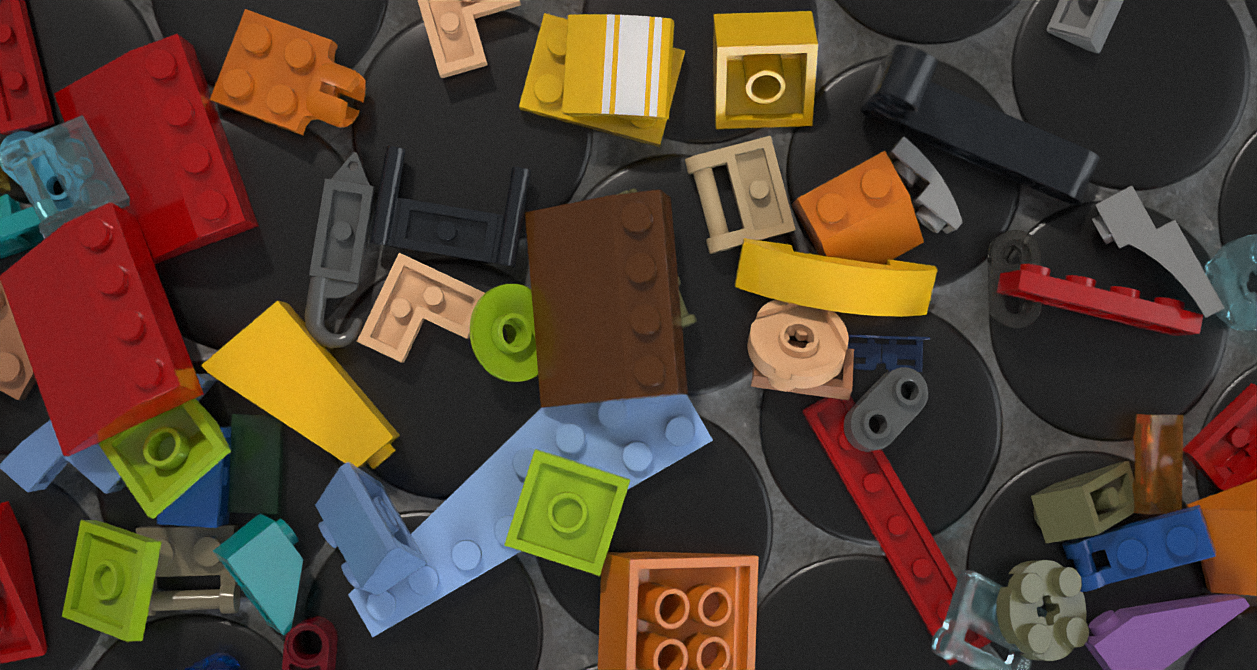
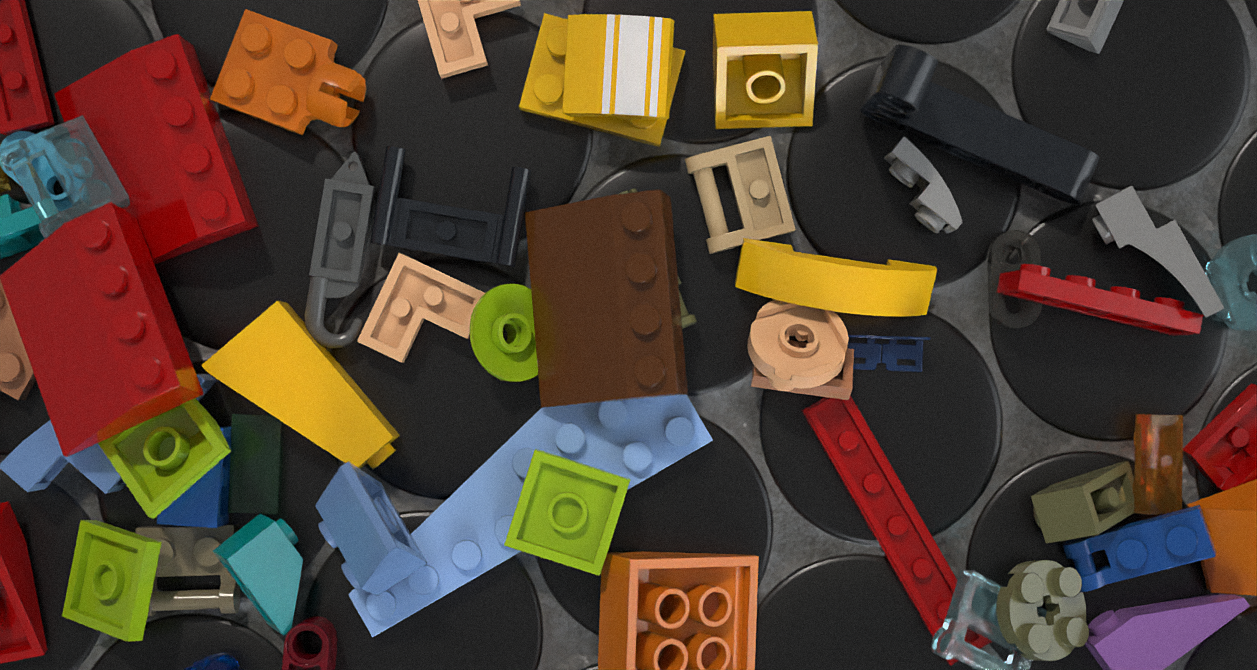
orange slope [791,151,924,265] -> none
dark grey plate [843,367,928,452] -> none

